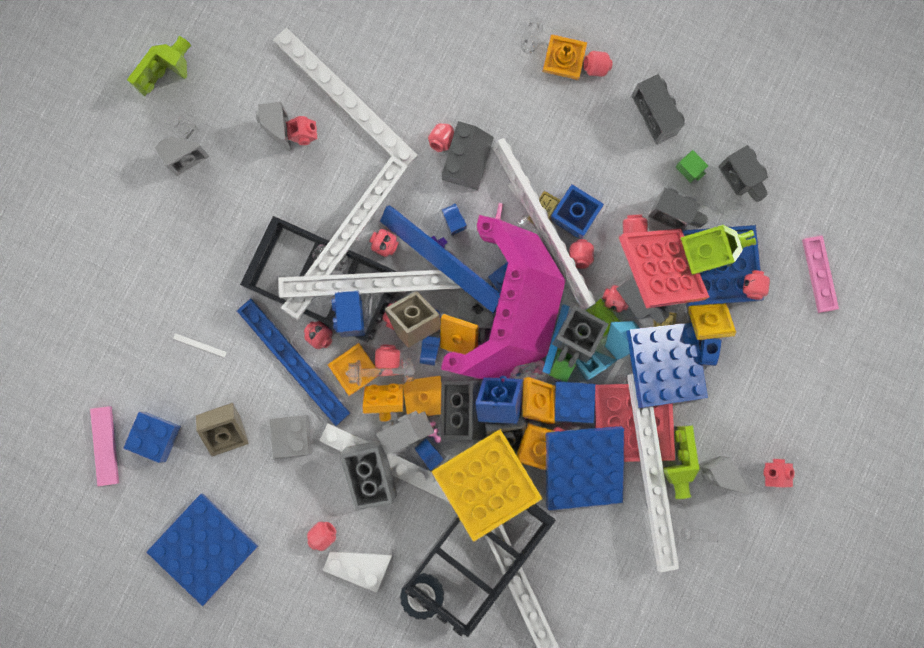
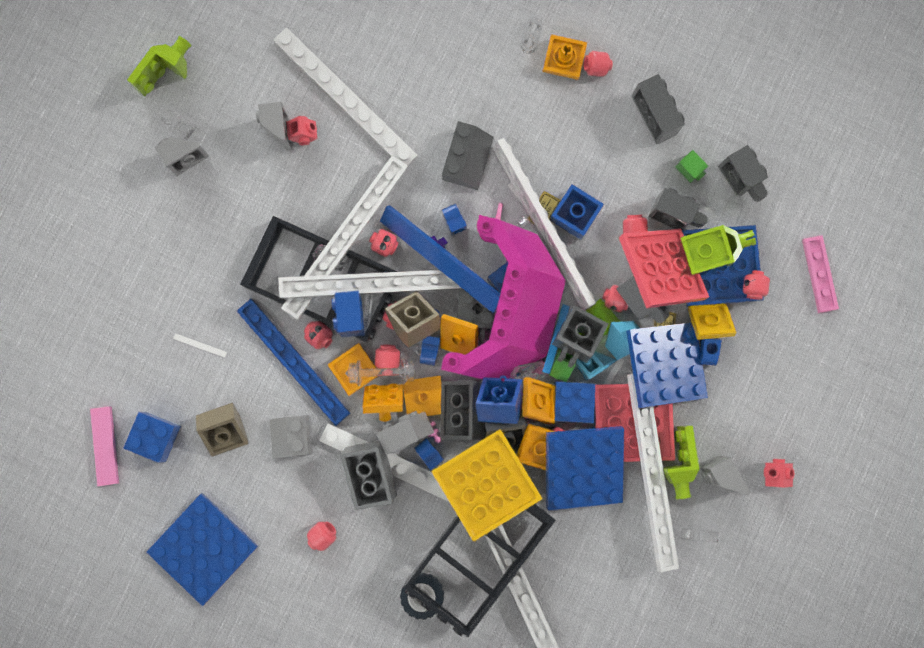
white wing [323,551,392,593] -> none
coral head [428,123,454,152] -> none
coral head [569,239,594,269] -> none

